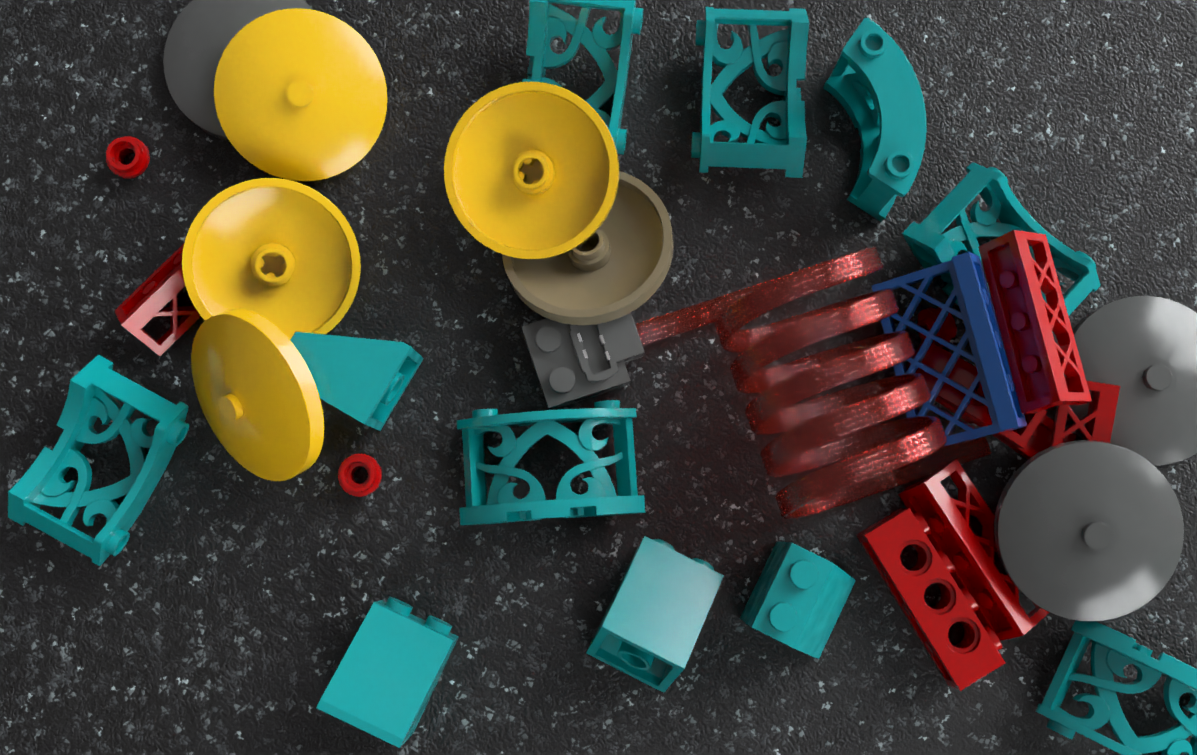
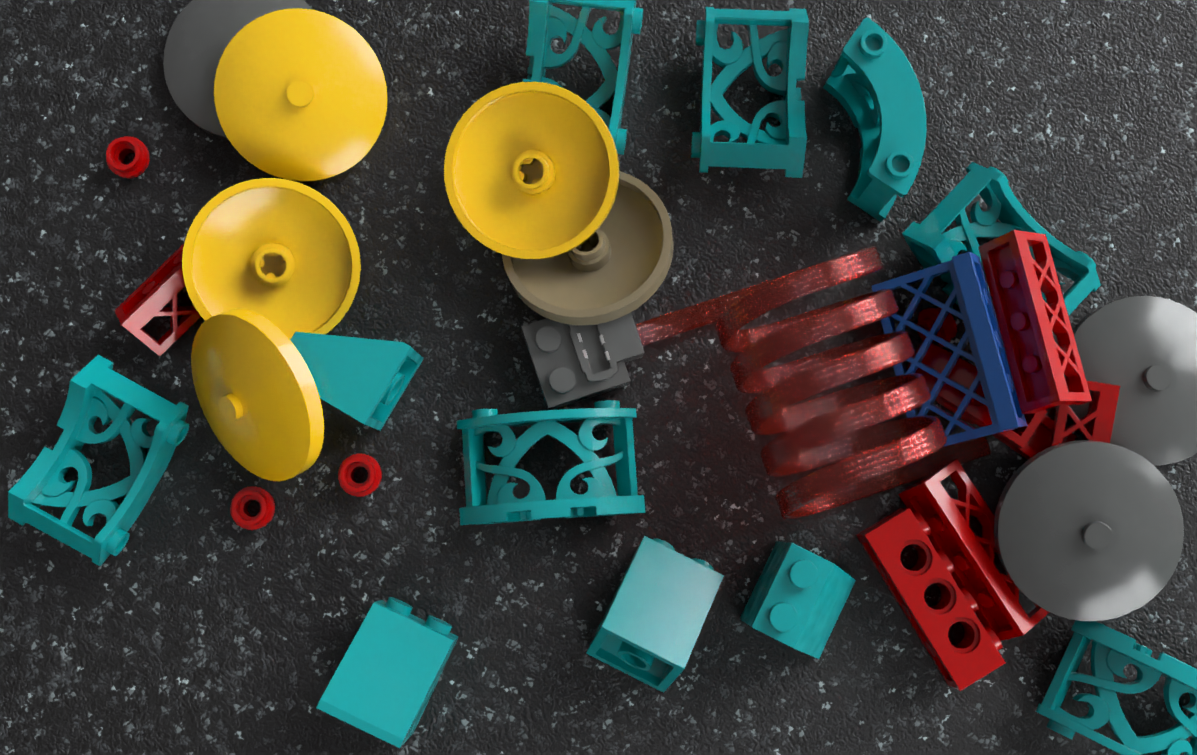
none -> red plate [230,486,275,530]

